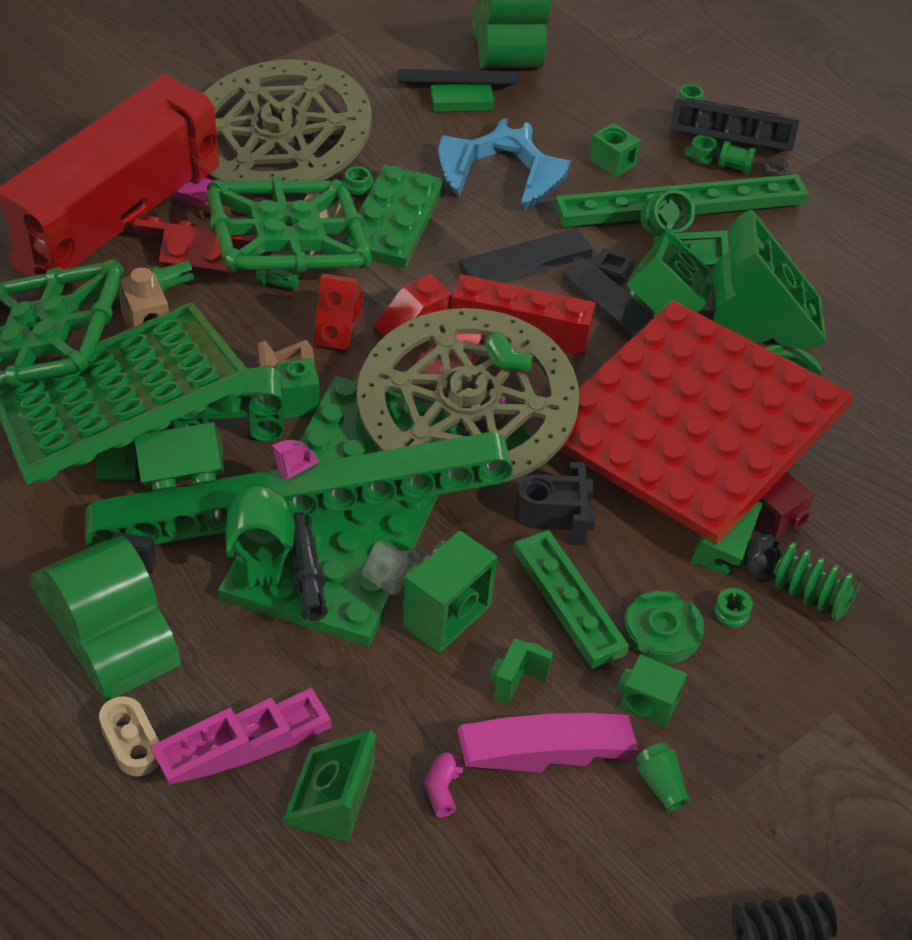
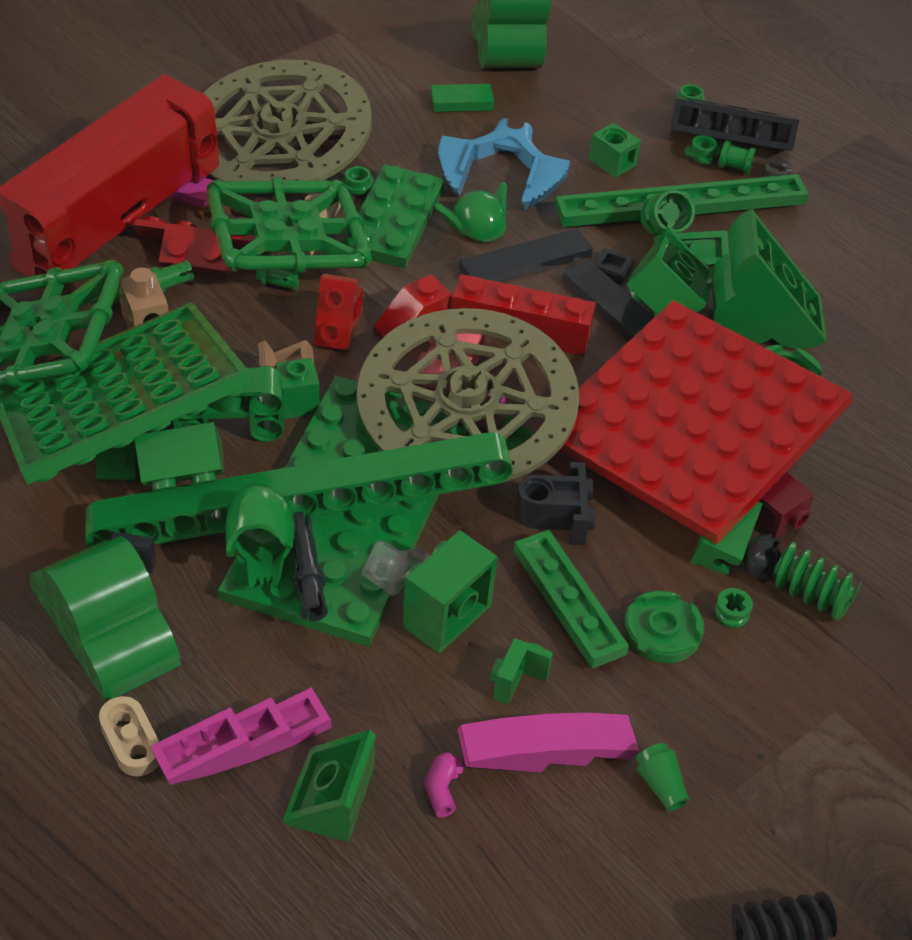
dark pink tile [272,440,318,481] -> none
black tile [397,69,519,84] -> none
green arm [485,332,533,373] -> none
green brick [617,654,687,728] -> none
none -> green piece [435,182,508,243]

